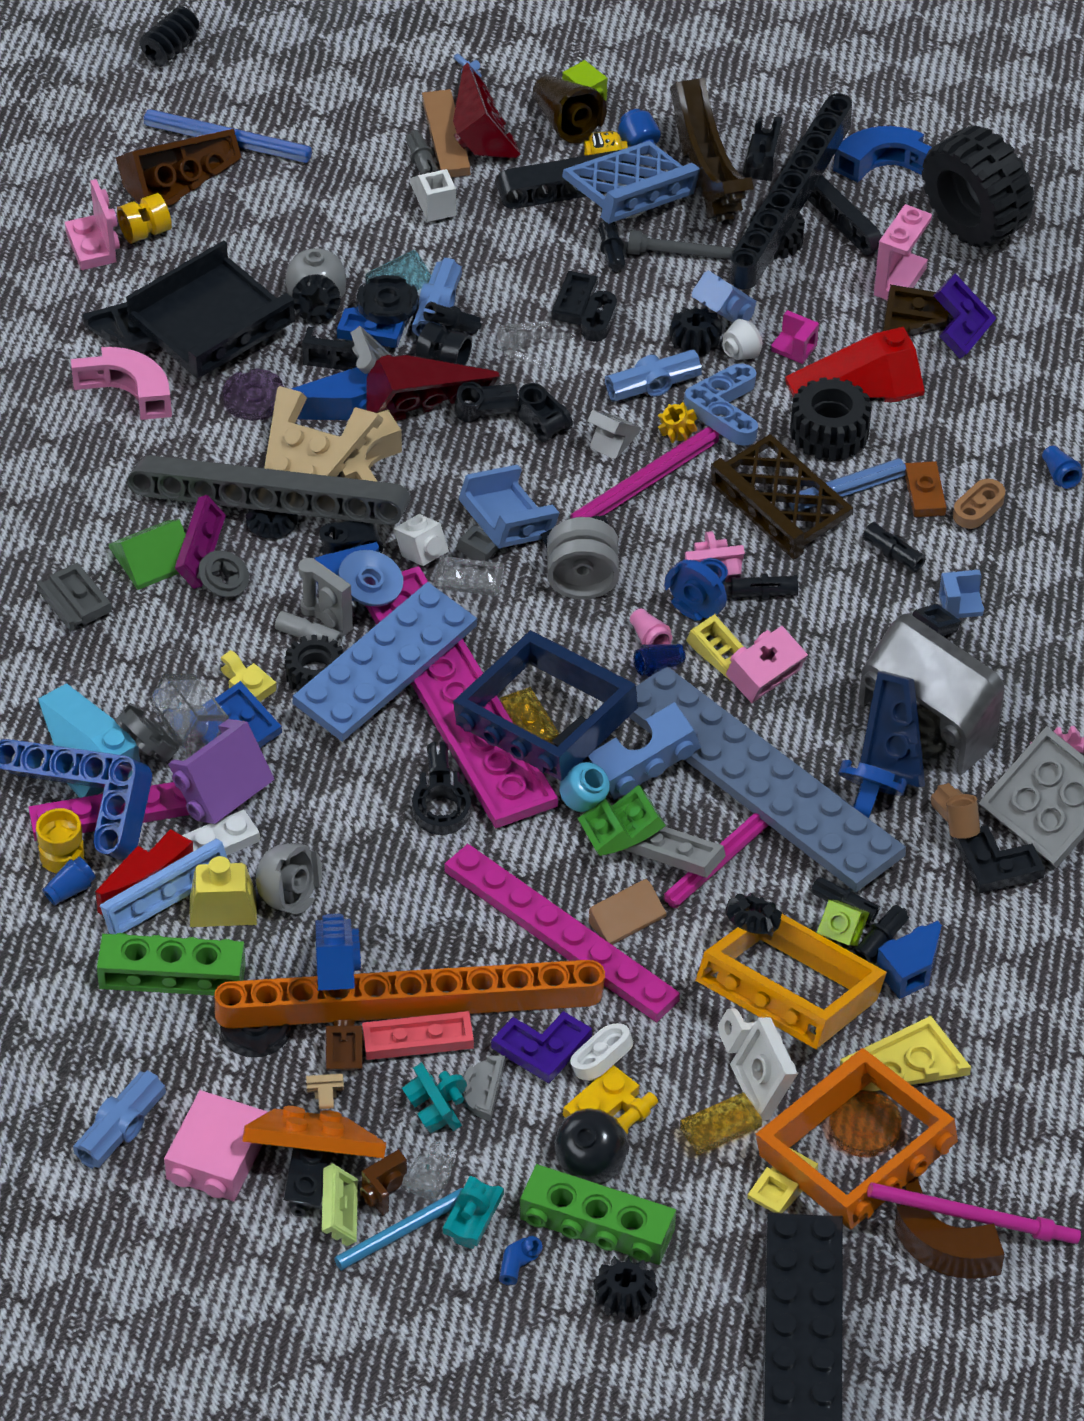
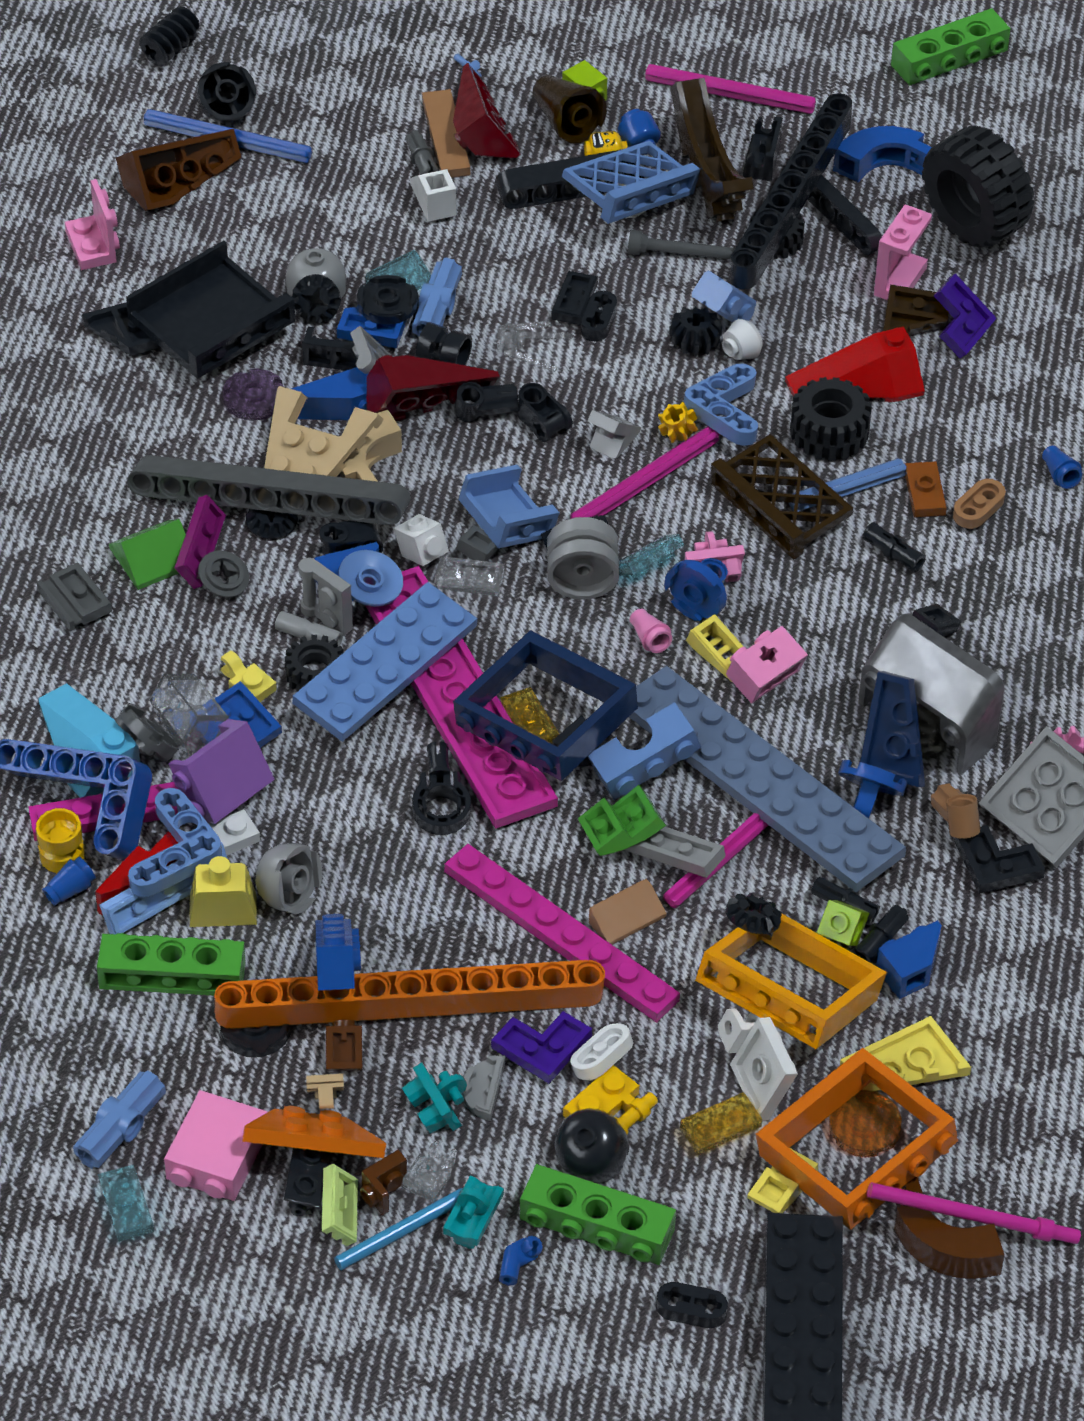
bright pink arch [71,347,172,420] -> none
yellow wheel [116,193,172,244] -> none
coral plate [362,1011,474,1060] -> none
black axle [423,302,482,334] -> none
medium azure head [559,762,610,812] -> none
black gear [593,1254,658,1322] -> none
black axle [598,220,626,272] -> none
medium blue piece [605,350,702,402] -> none
clear blue cone [633,644,686,677] -> none
black pin [731,573,798,600] -> none
dark pink panel [771,310,819,364] -> none
medium blue panel [939,570,984,618] -> none
none -> clear light blue plate [98,1164,154,1242]
none -> medium blue beam [128,788,222,897]
none -> black cylinder [196,62,257,123]
none -> clear light blue plate [619,534,684,578]
none -> dark pink axle [645,64,816,114]
none -> black beam [656,1282,728,1328]
none -> bright green brick [891,8,1011,85]

